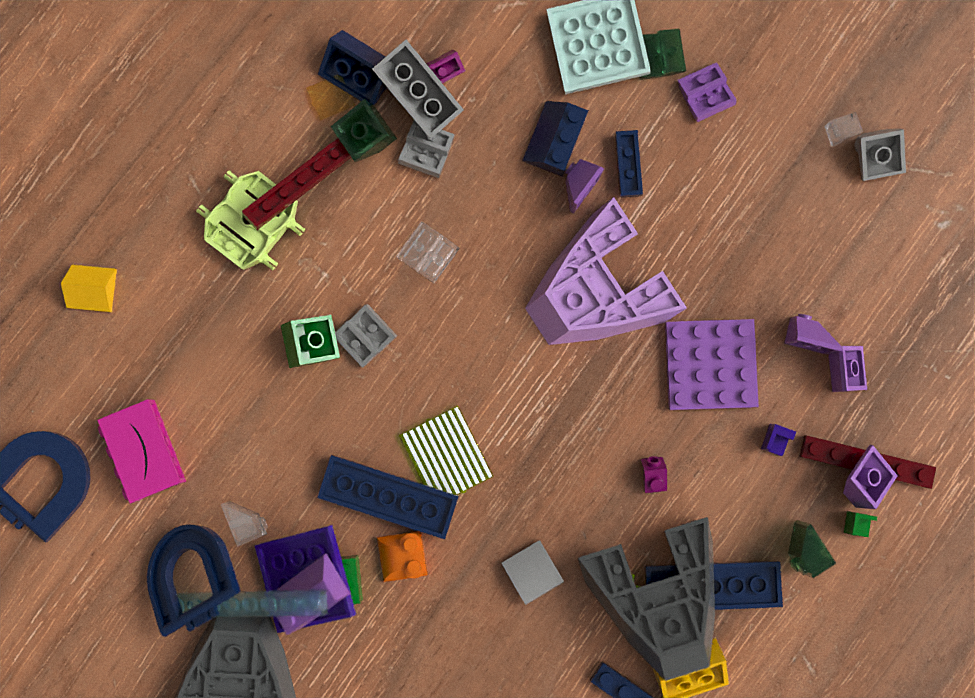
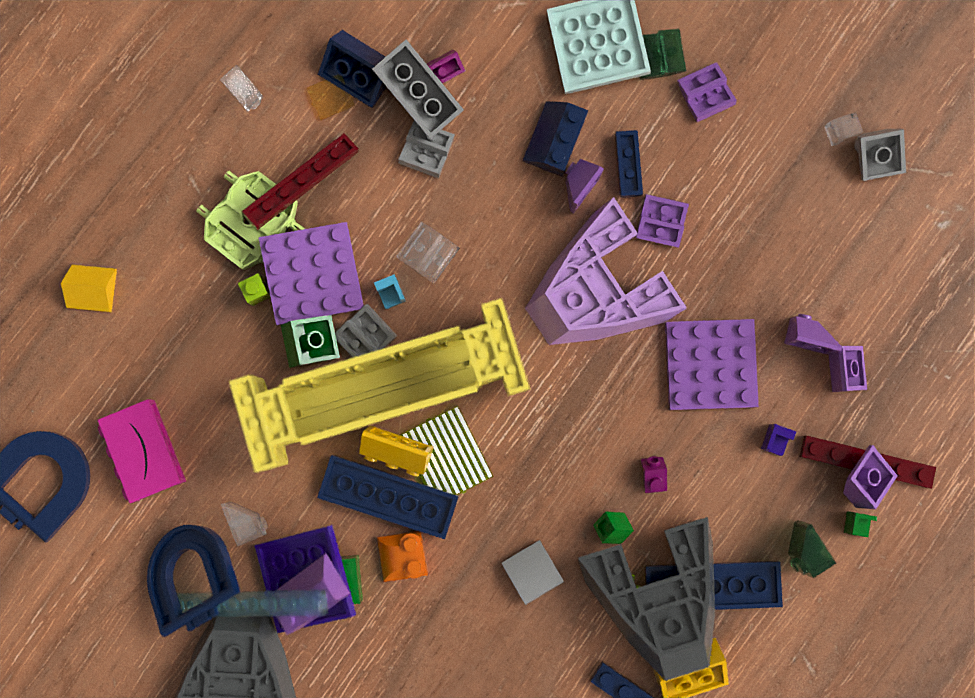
clear green slope [331,99,397,162] -> none
none -> clear slope [220,65,263,112]
none -> light yellow brick [229,298,530,473]
none -> lime brick [238,274,271,306]
none -> medium lavender plate [258,222,364,326]
none -> yellow slope [359,426,434,476]
none -> medium azure panel [374,274,406,309]
none -> green panel [593,511,634,544]
none -> medium lavender slope [636,194,689,248]

